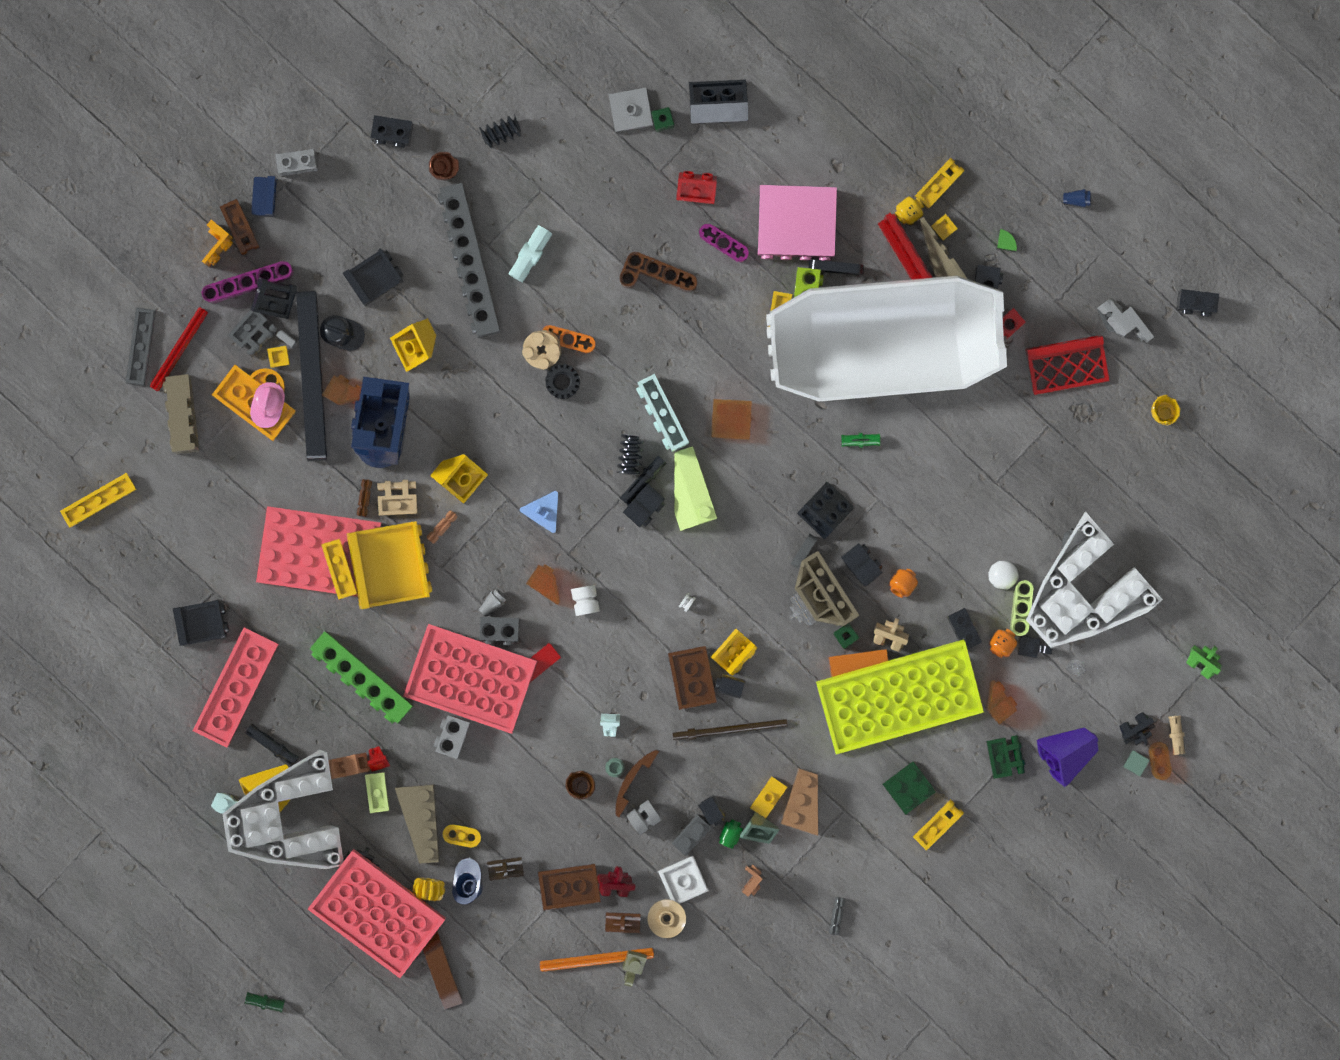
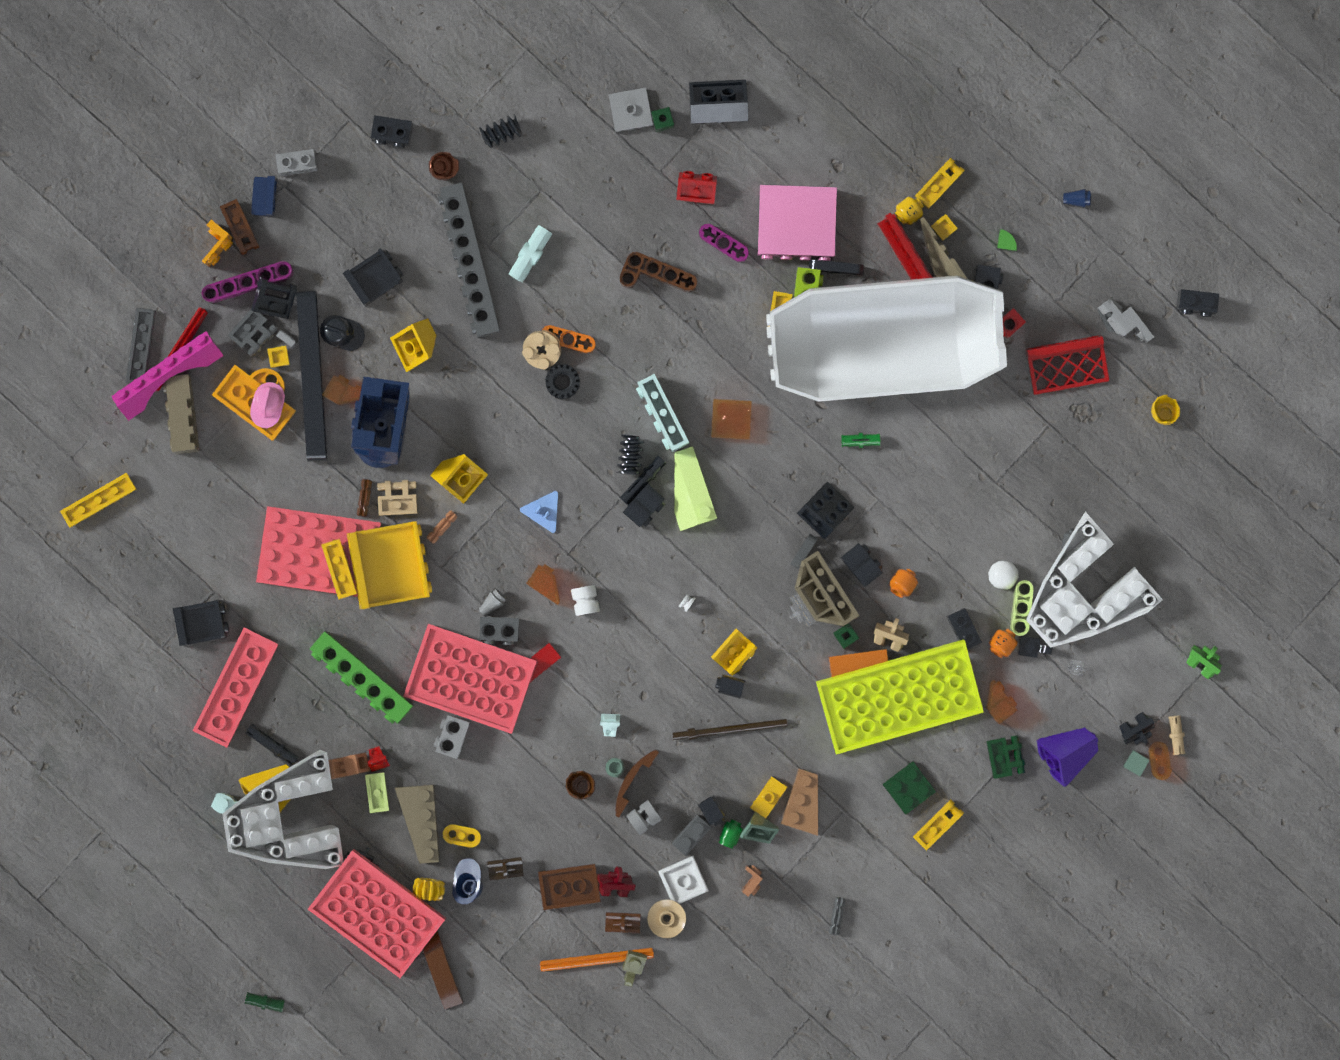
reddish brown plate [668,646,717,710] -> none
none -> dark pink arch [111,331,223,421]

